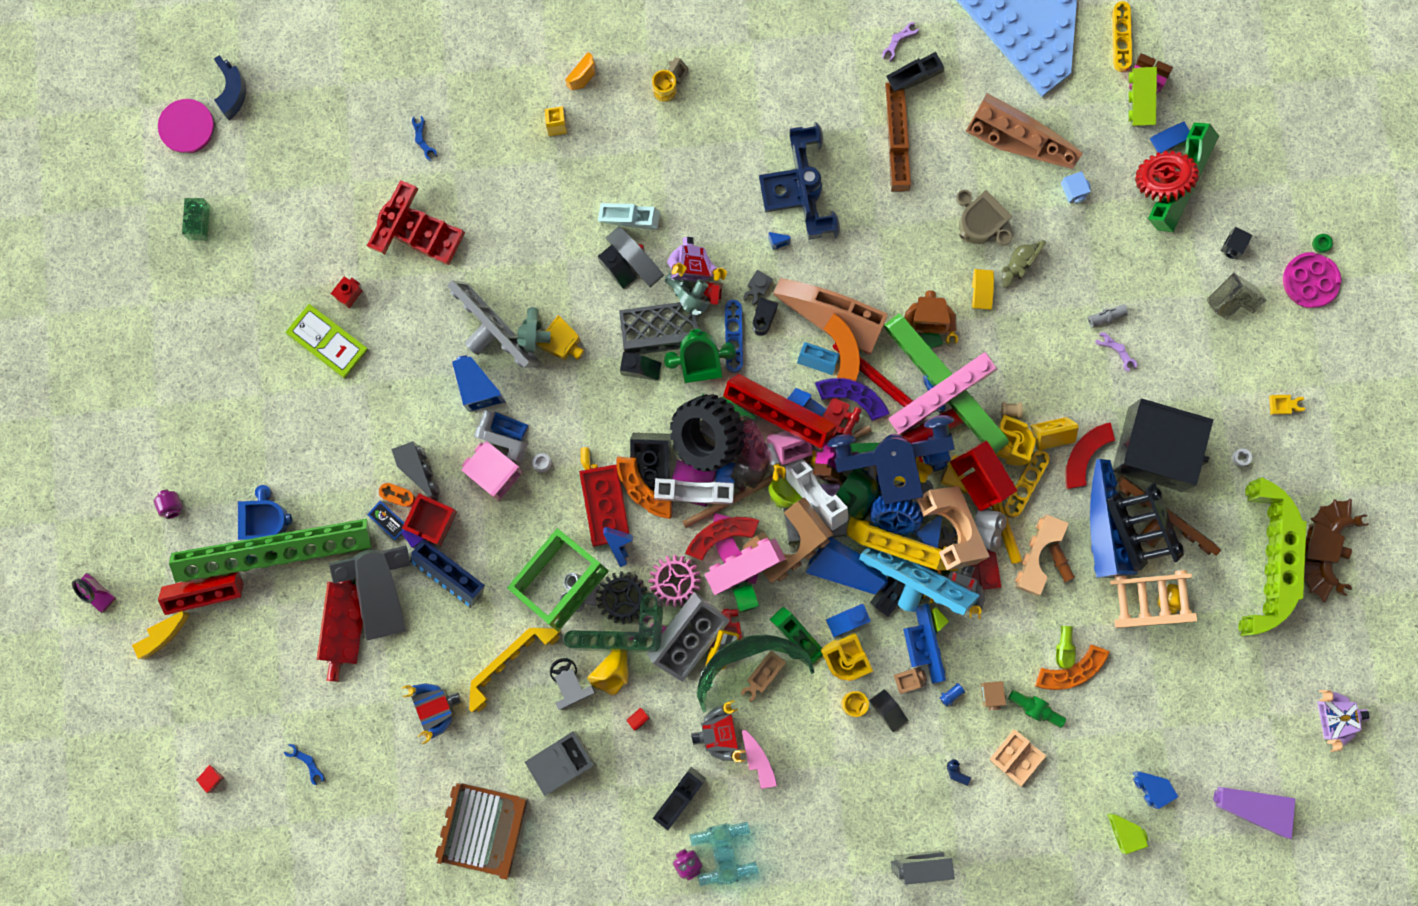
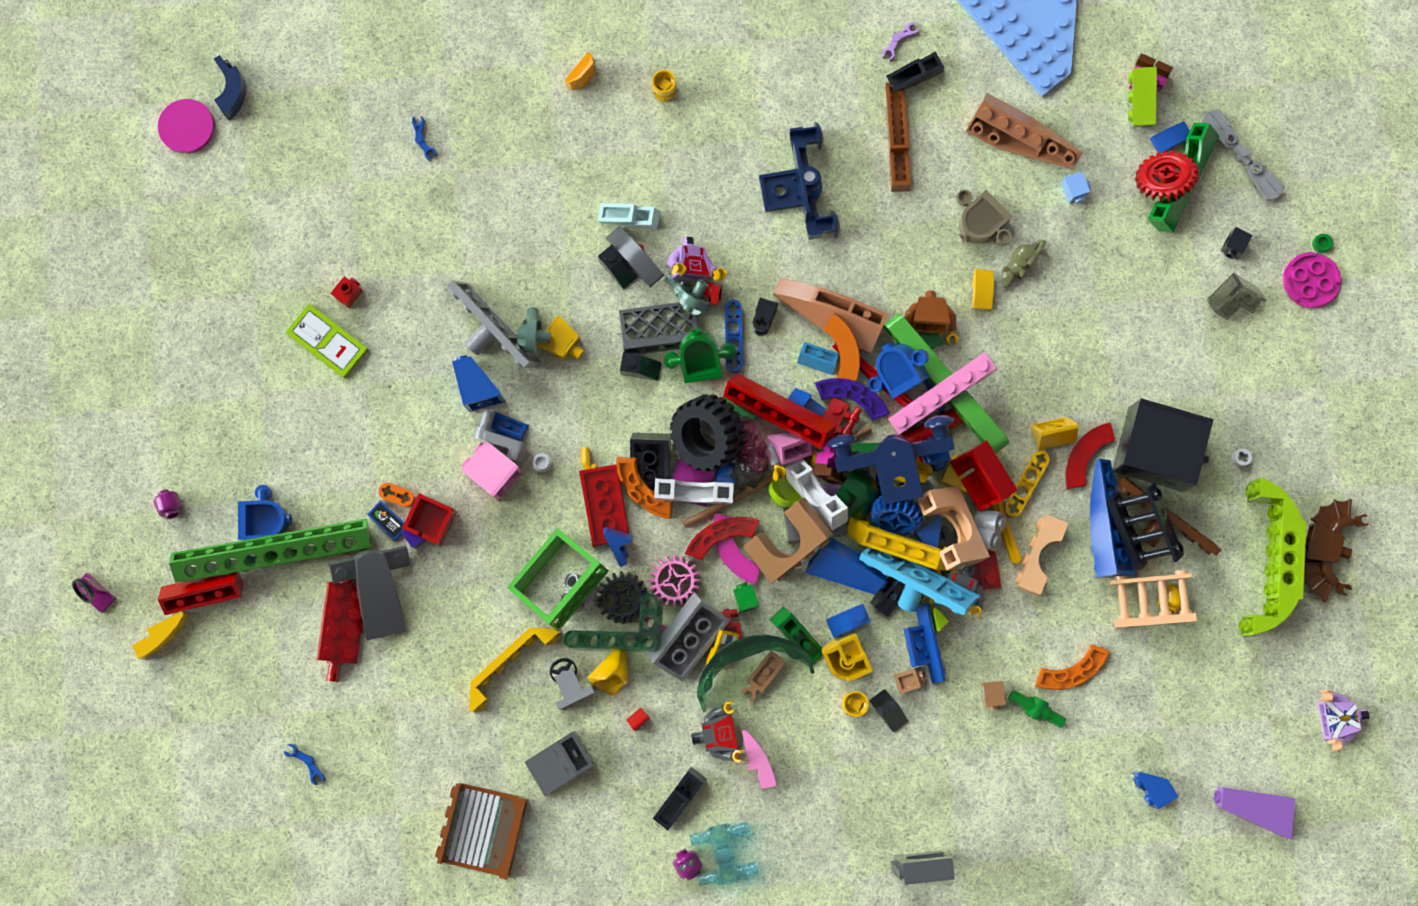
clear green brick [182,198,210,241] -> none
slope [196,765,225,793] -> none
red slope [366,180,465,266] -> none
dark grey slope [391,441,440,501] -> none
torso [401,683,462,745] -> none
dark blue brick [410,539,485,608] -> none
yellow slope [545,106,567,136] -> none
dark tan tile [664,57,689,84] -> none
bright pink brick [704,538,786,595] -> none
dark grey plate [743,270,773,305] -> none
blue slope [768,232,791,250] -> none
blue pin [939,683,965,707] -> none
dark blue arm [947,759,971,786] -> none
light nougat slope [989,729,1046,787] -> none
yellow brick [996,415,1036,466] -> none
tan bush [1001,402,1023,419] -> none
dark orange axle [1048,543,1075,582] -> none
lime arm [1056,626,1076,669] -> none
light grey pin [1087,304,1128,328] -> none
lavender piece [1095,332,1137,372] -> none
lime slope [1107,813,1149,854] -> none
yellow beam [1112,1,1132,72] -> none
yellow plate [1269,395,1305,415] -> none
none -> blue piece [868,342,930,399]
none -> light grey piece [1201,109,1285,201]

